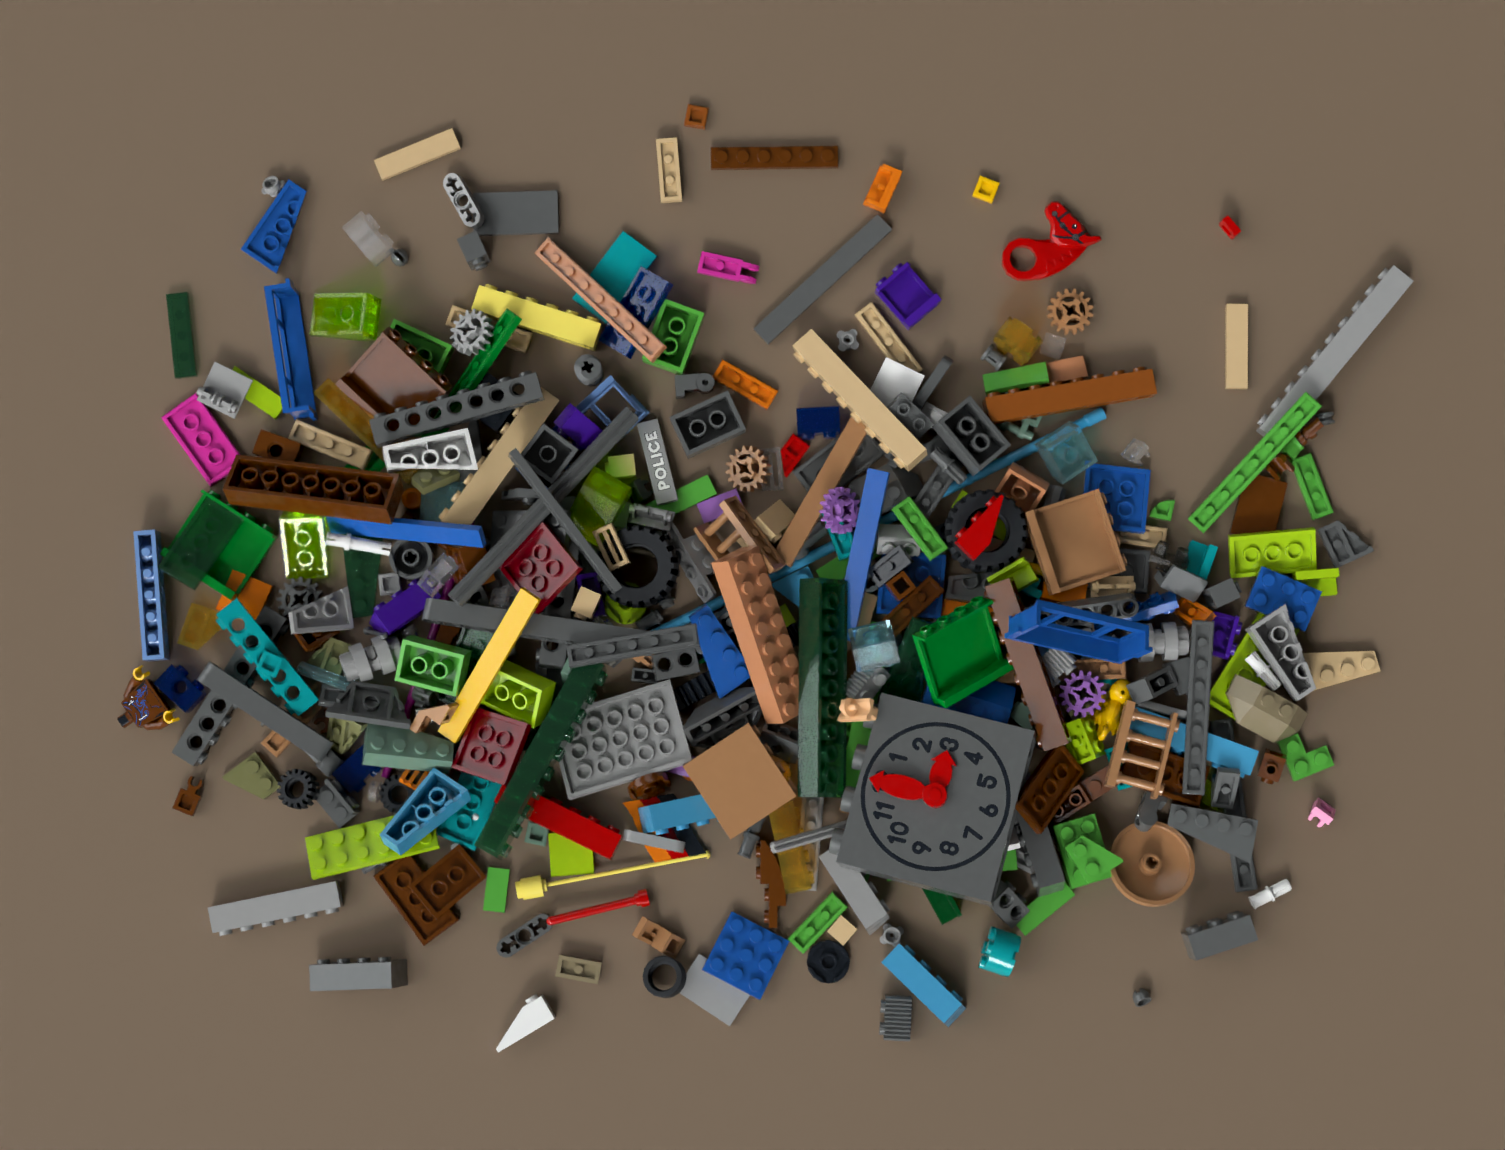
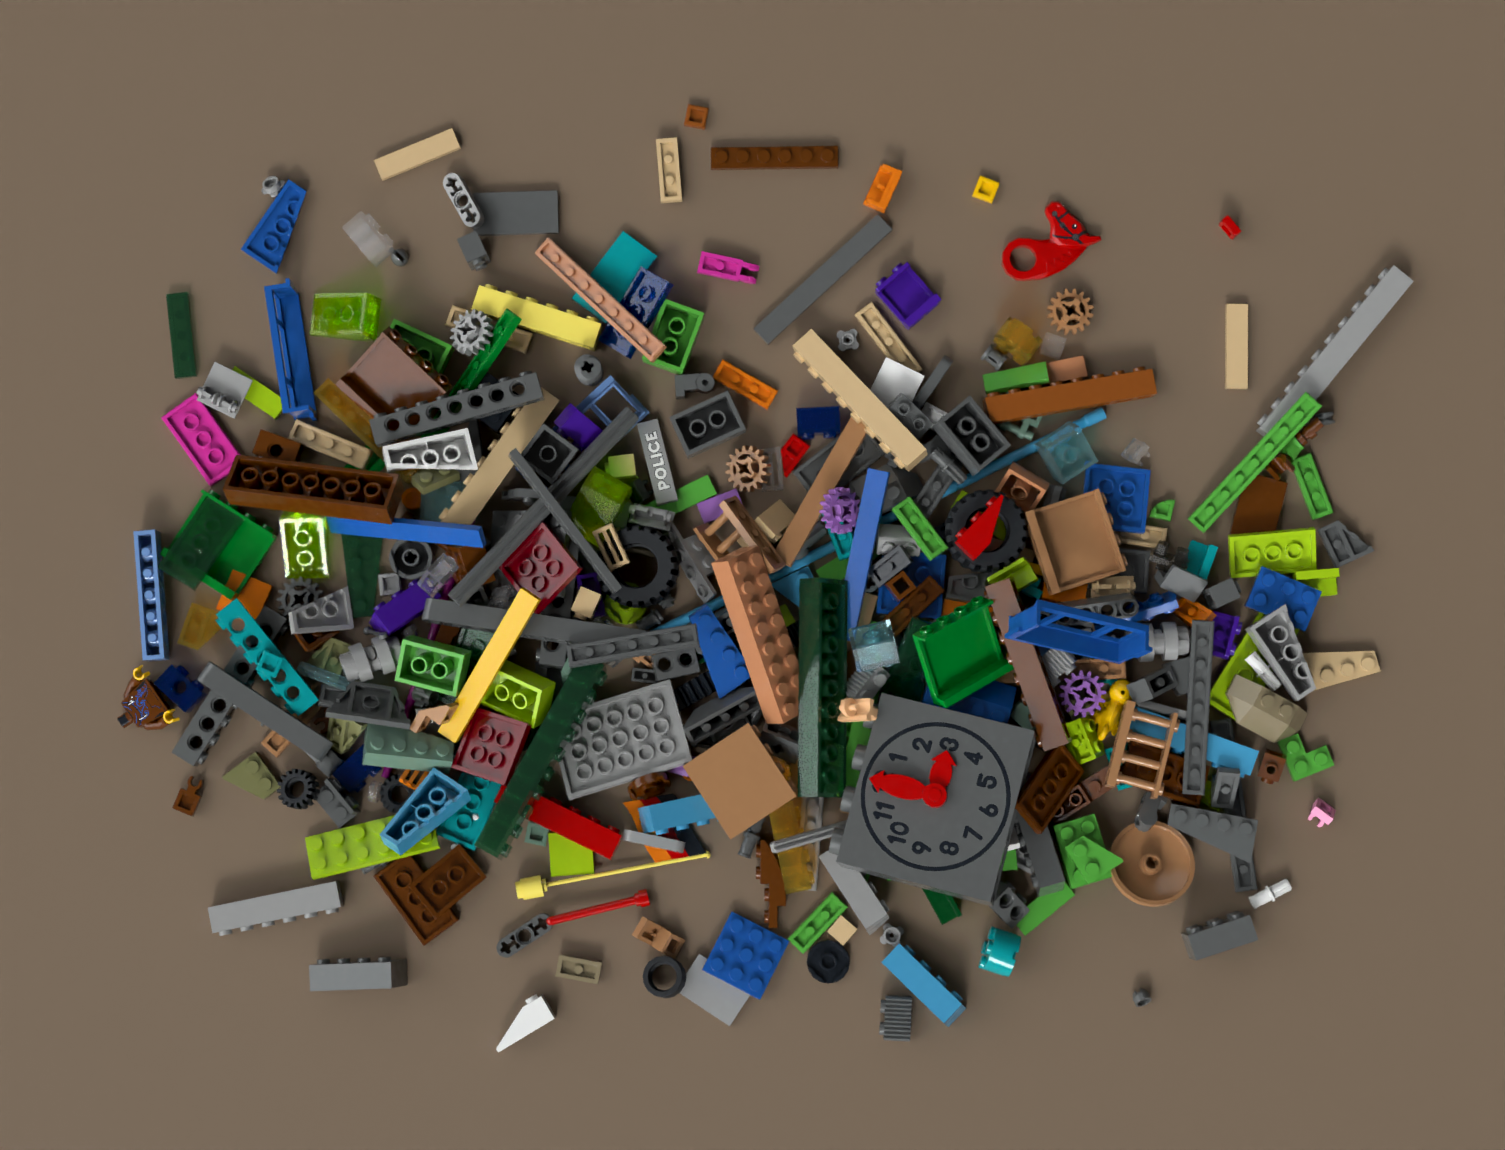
white pin [325,531,392,556] -> none
bright green tile [483,867,510,913] -> none

